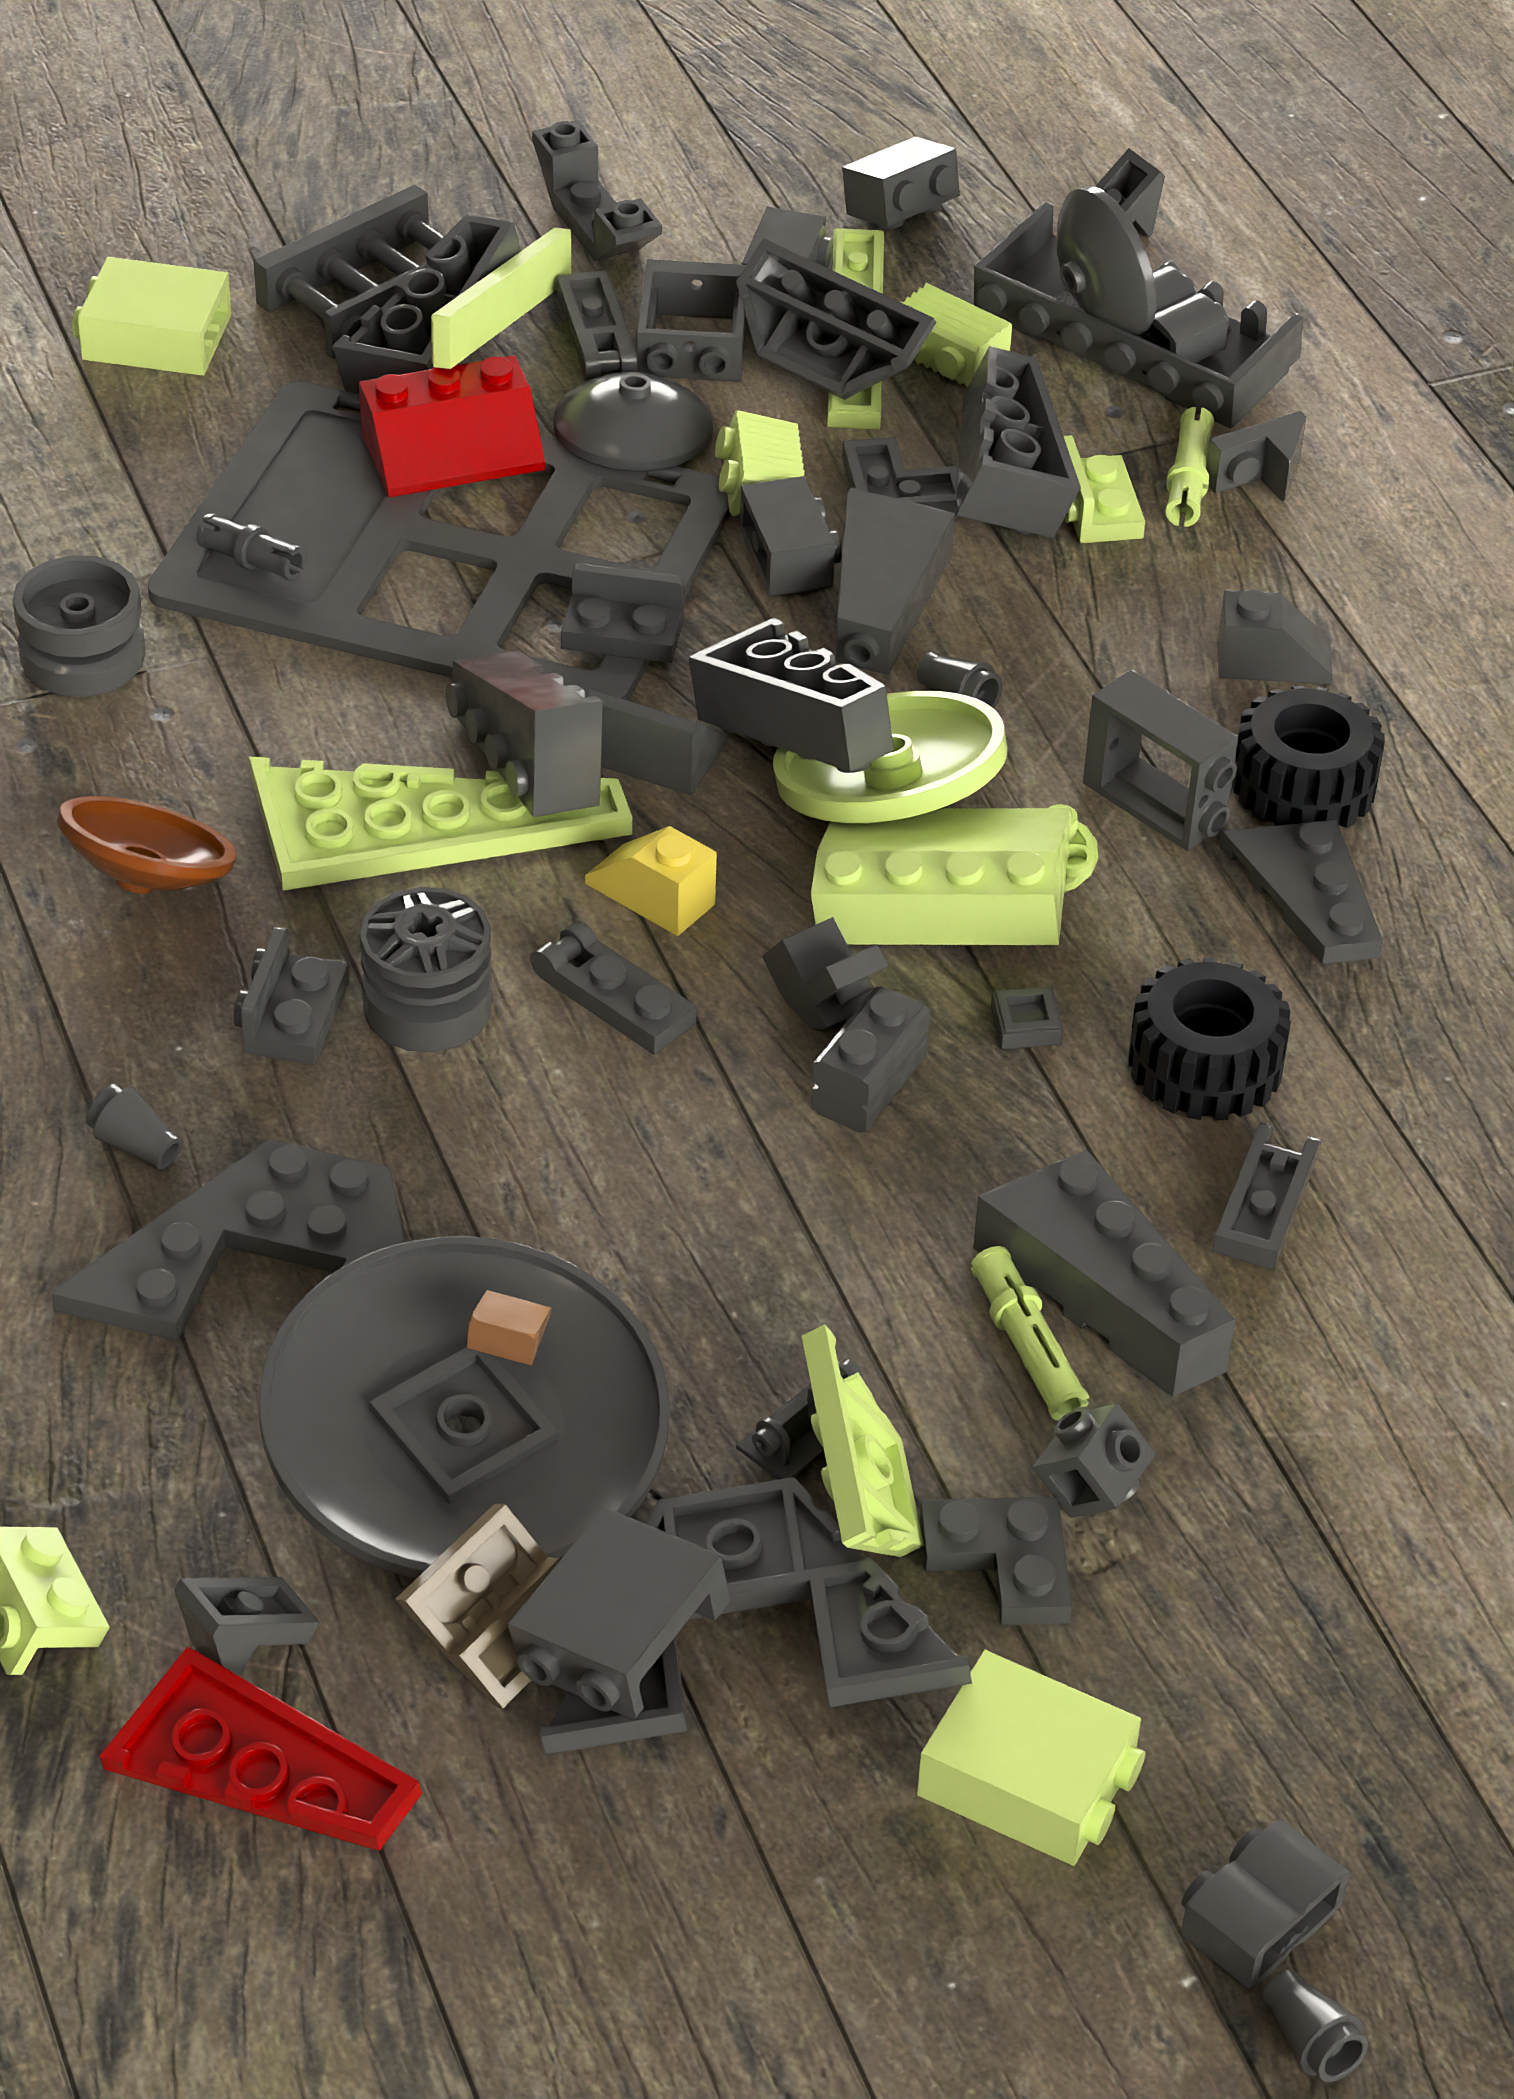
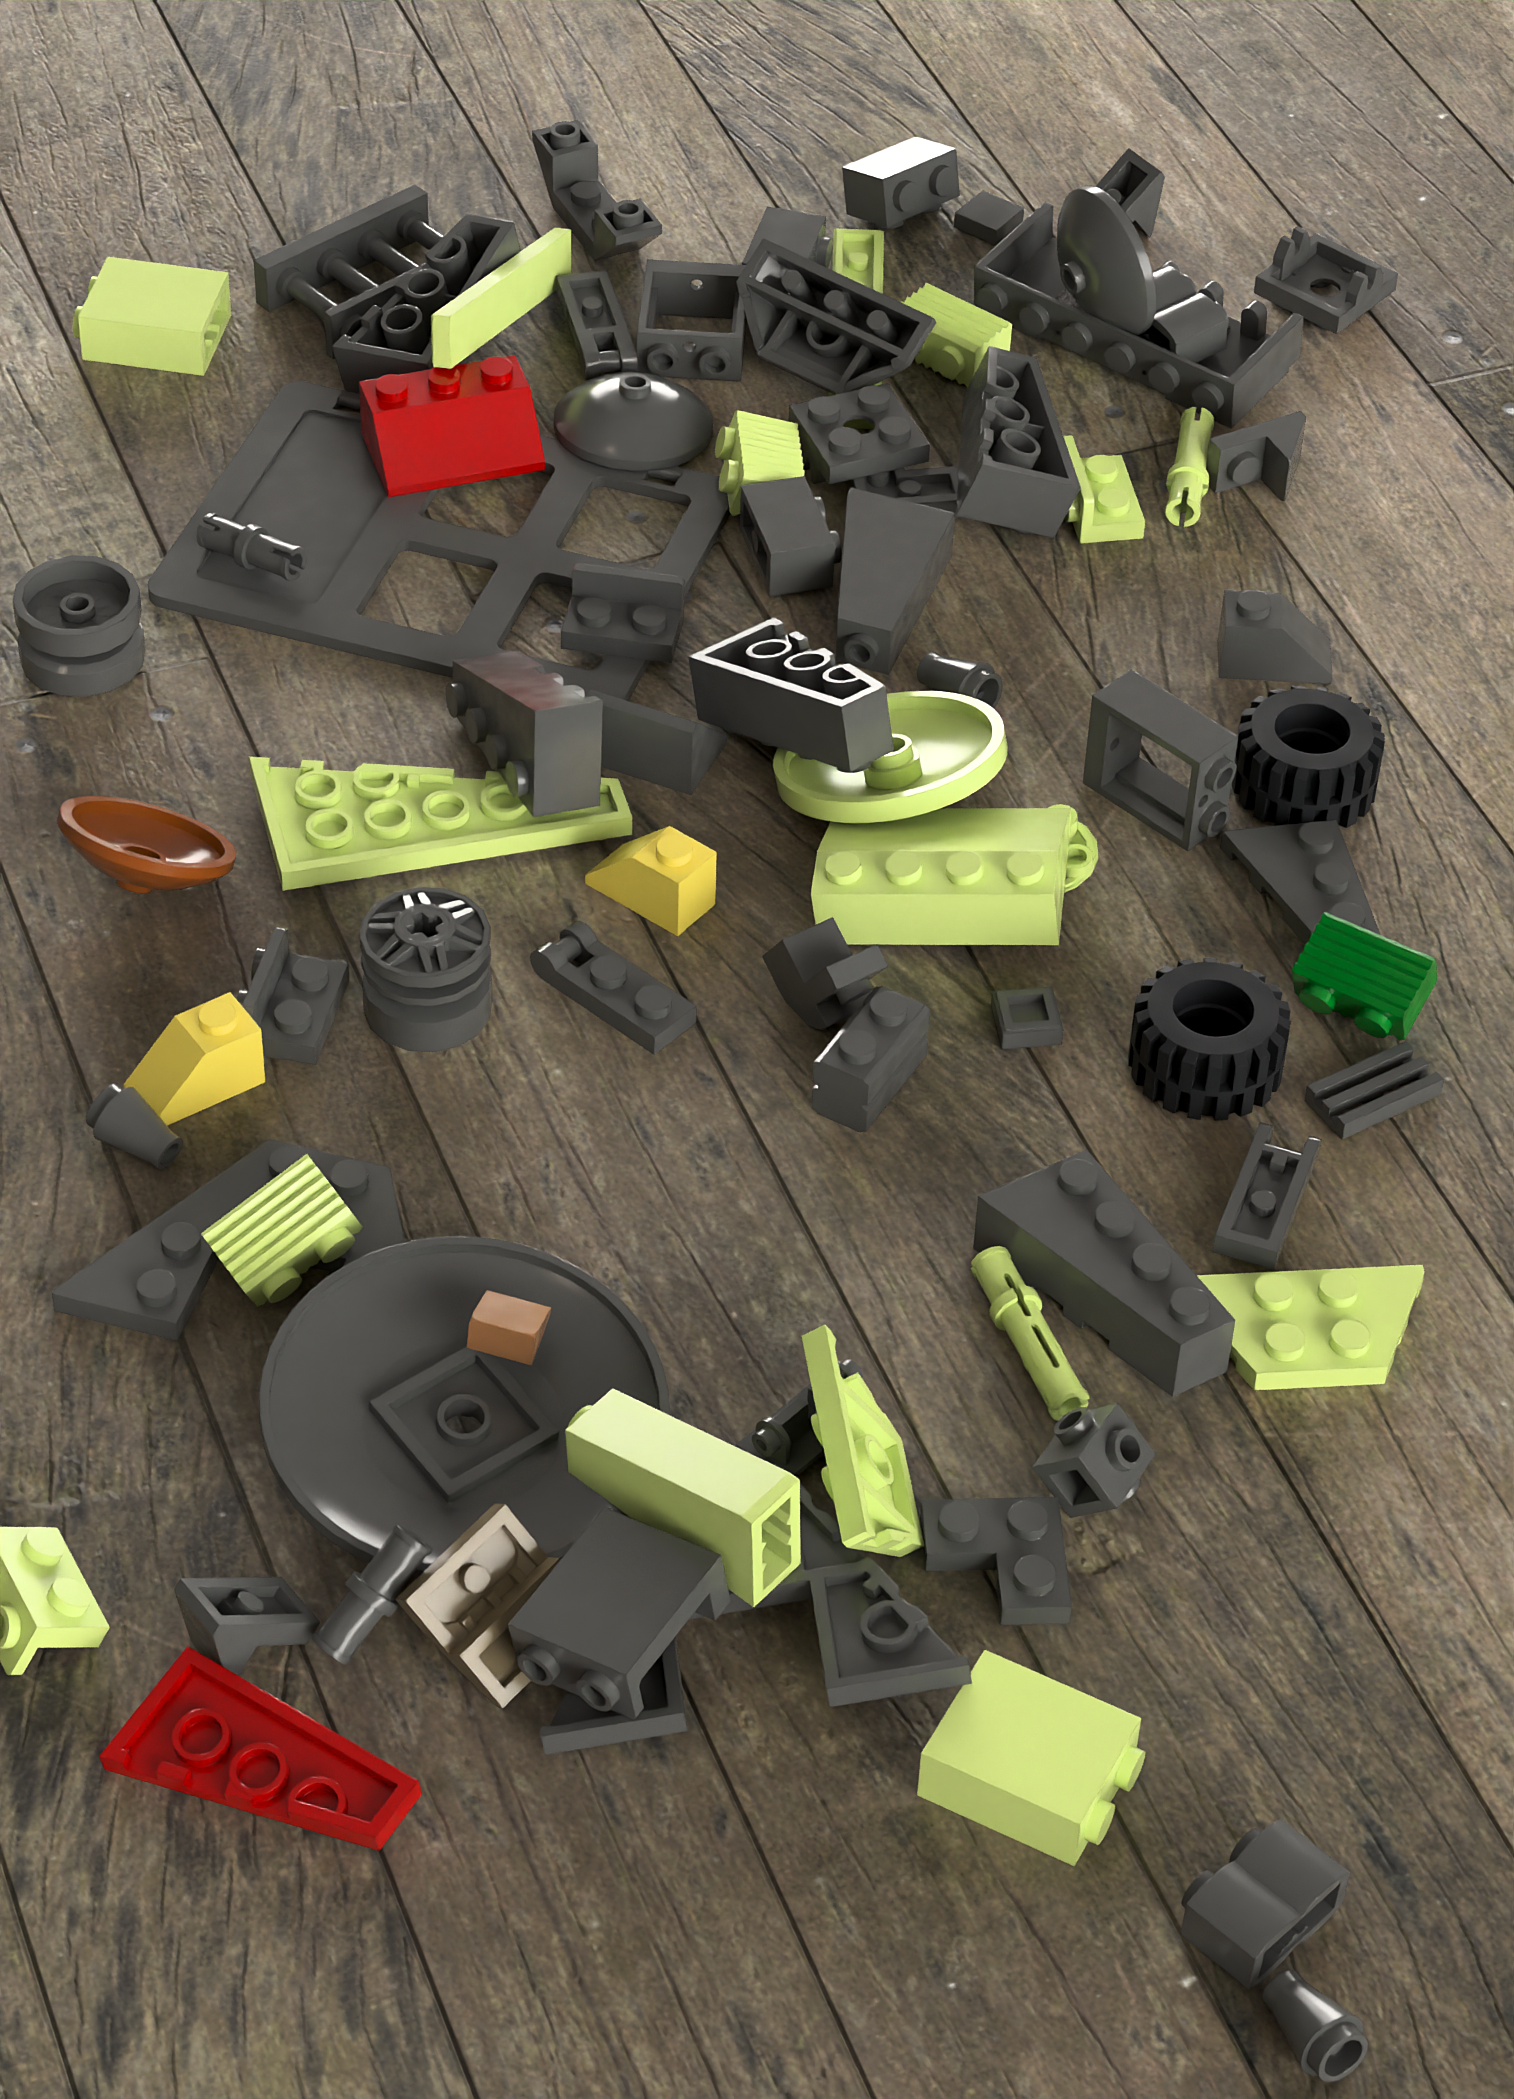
none -> light yellow slope [124,992,265,1126]
none -> yellowish green brick [201,1154,363,1307]
none -> dark grey pin [312,1523,433,1665]
none -> yellowish green slope [565,1388,801,1607]
none -> dark grey piece [788,383,930,484]
none -> dark grey tile [954,190,1024,245]
none -> yellowish green wing [1197,1265,1424,1390]
none -> dark grey piece [1254,226,1398,334]
none -> green brick [1292,912,1437,1040]
none -> dark grey tile [1305,1041,1444,1139]

